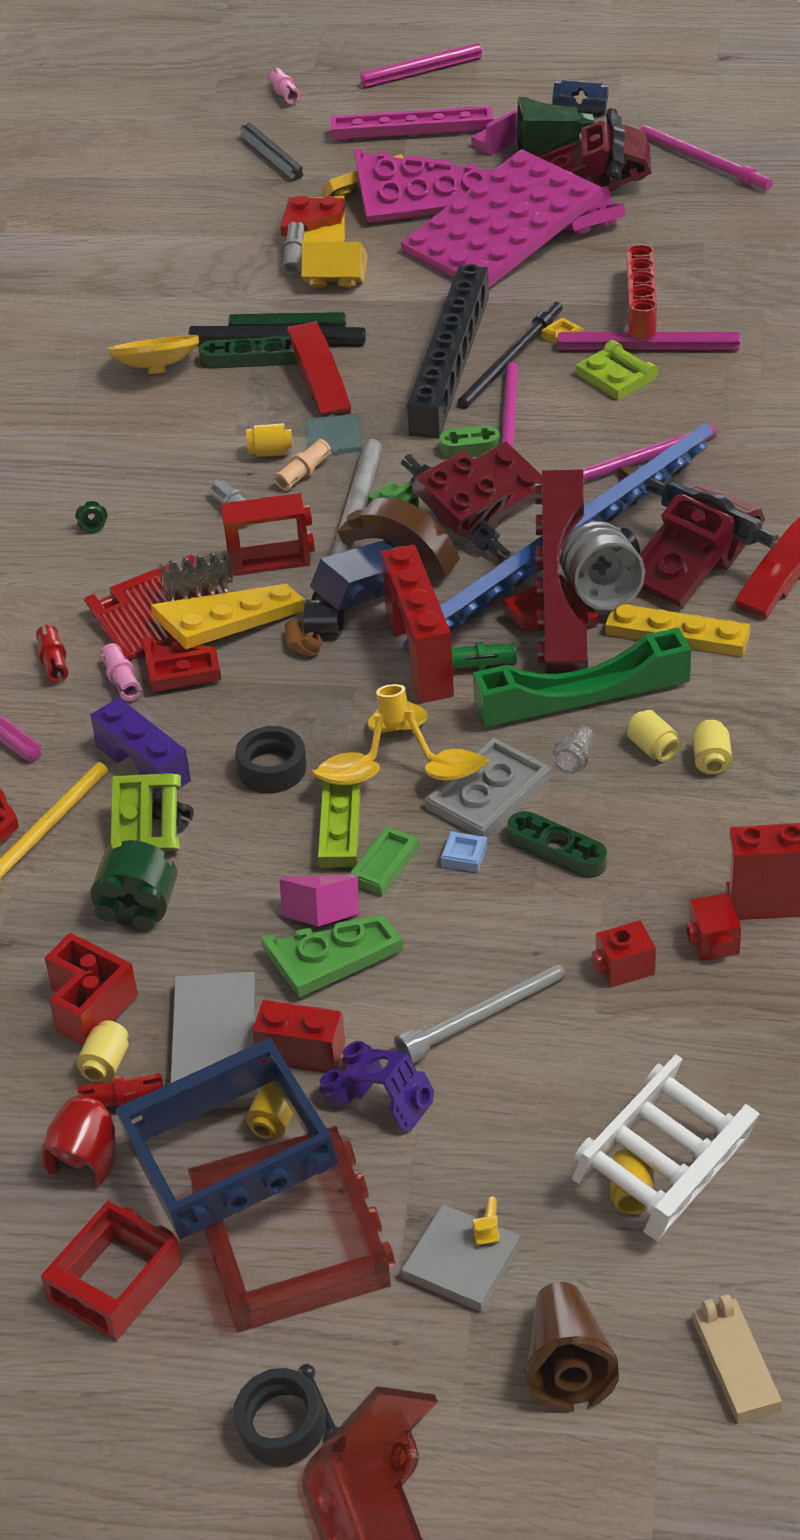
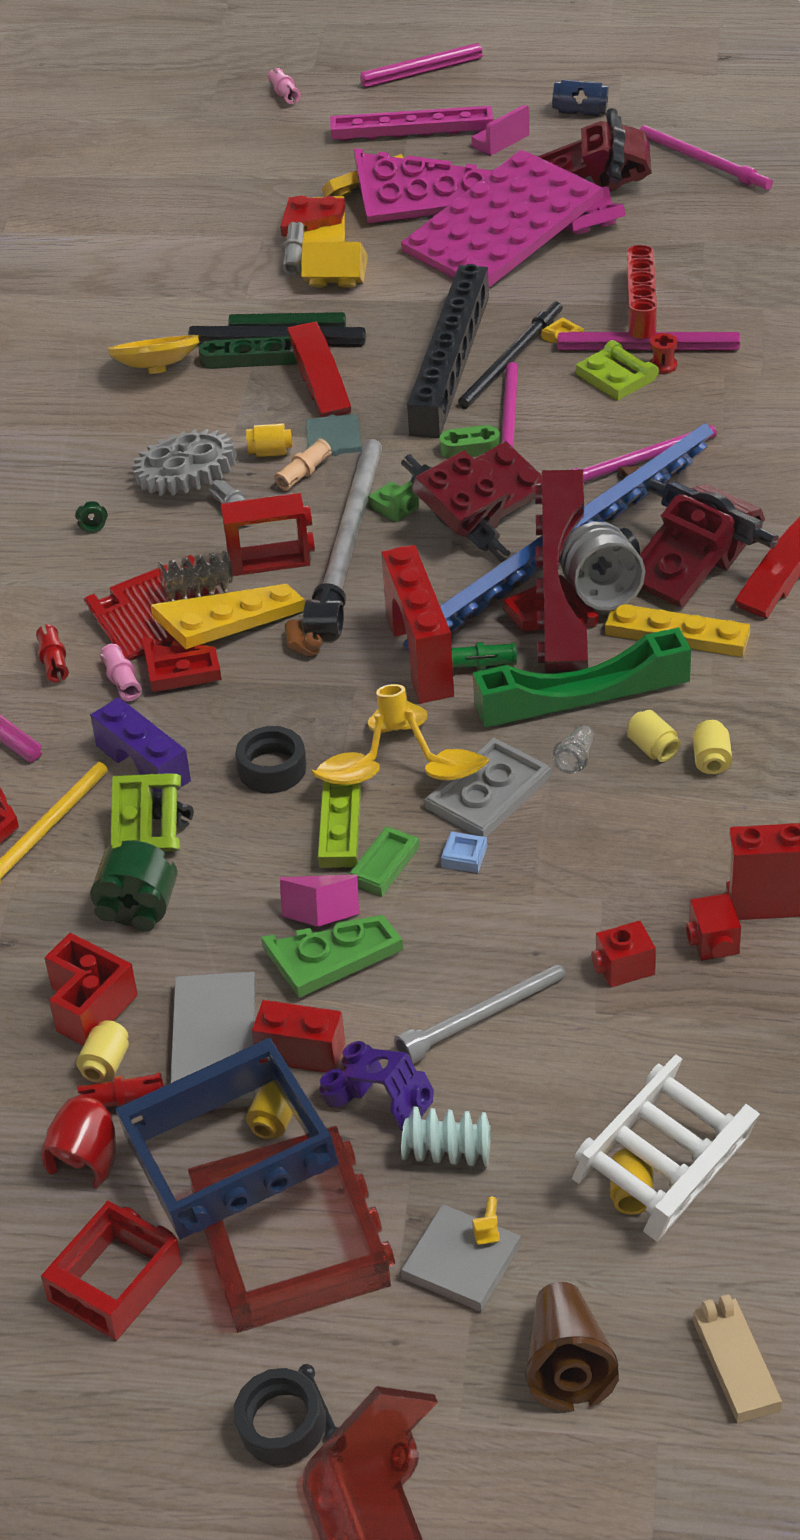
black axle [240,123,304,180] -> none
dark blue brick [310,540,397,610] -> none
reddish brown arch [337,497,460,579] -> none
dark green beam [507,811,607,878] -> none
dark green hips [516,97,594,156] -> none
none -> light grey gear [132,429,237,495]
none -> light aqua piece [401,1107,491,1167]
none -> red bush [650,333,678,375]

